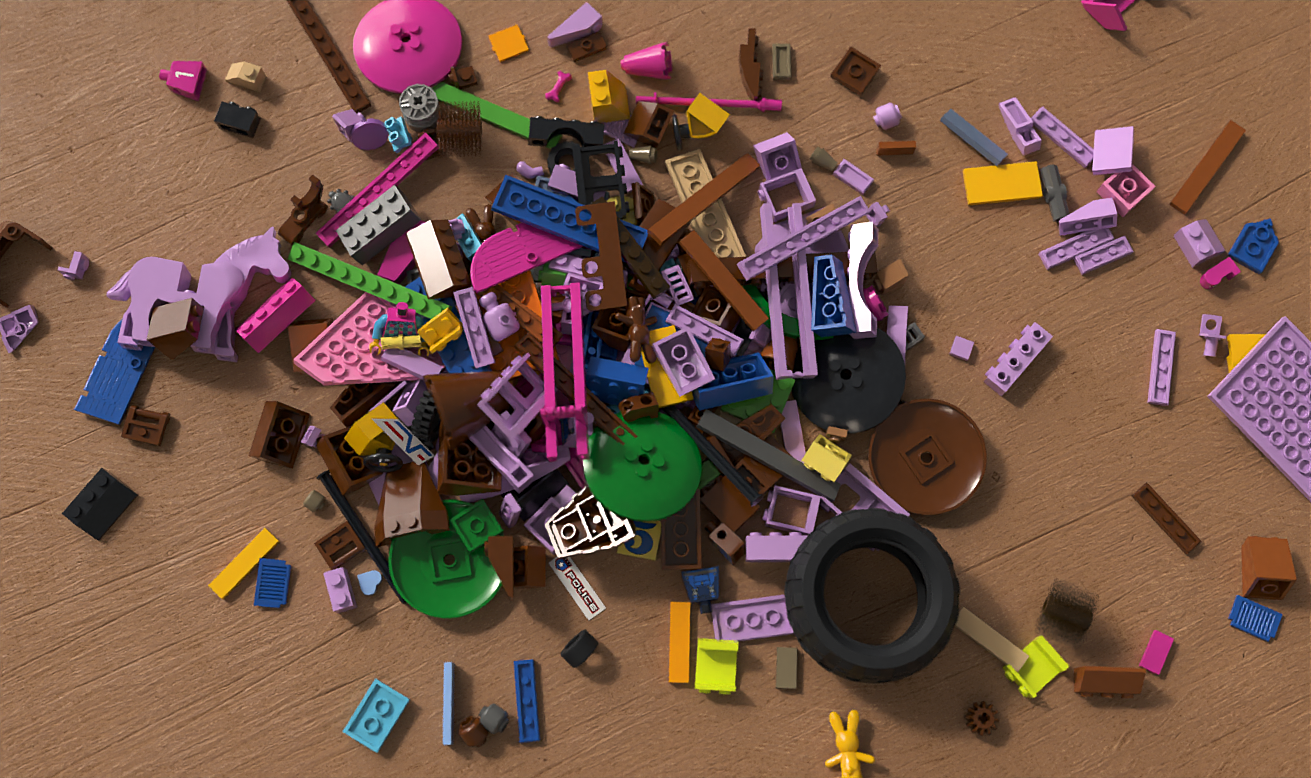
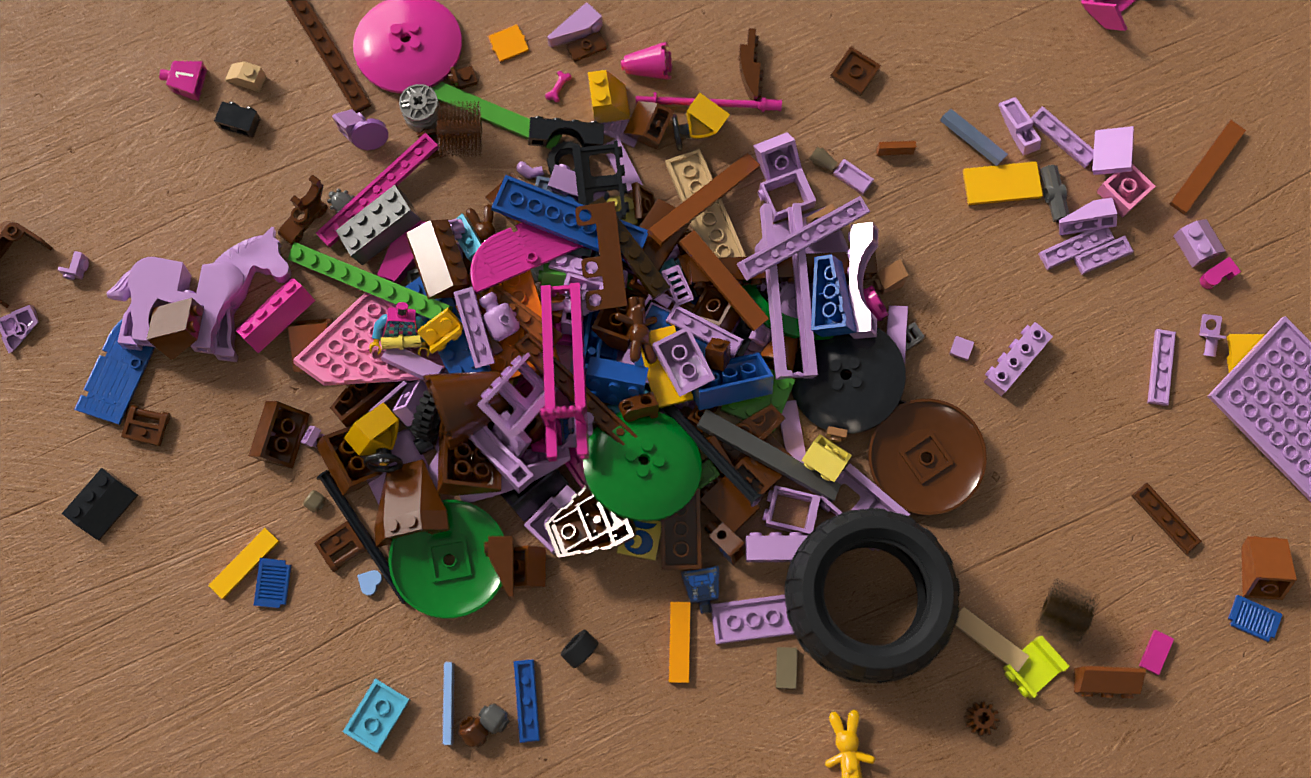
lavender brick [323,567,357,613] -> none
white sticker [372,419,434,465] -> none
medium azure hips [384,116,412,154] -> none
green tile [449,499,504,554] -> none
lavender tile [499,493,521,529] -> none
white sticker [549,557,606,620] -> none
dark tan cone [629,146,657,164] -> none
neon yellow panel [695,638,739,694] -> none
dark tan tile [772,44,791,80] -> none
lavender tile [866,202,890,227] -> none
lavender head [873,103,902,130] -> none
blue tile [1228,219,1279,274] -> none

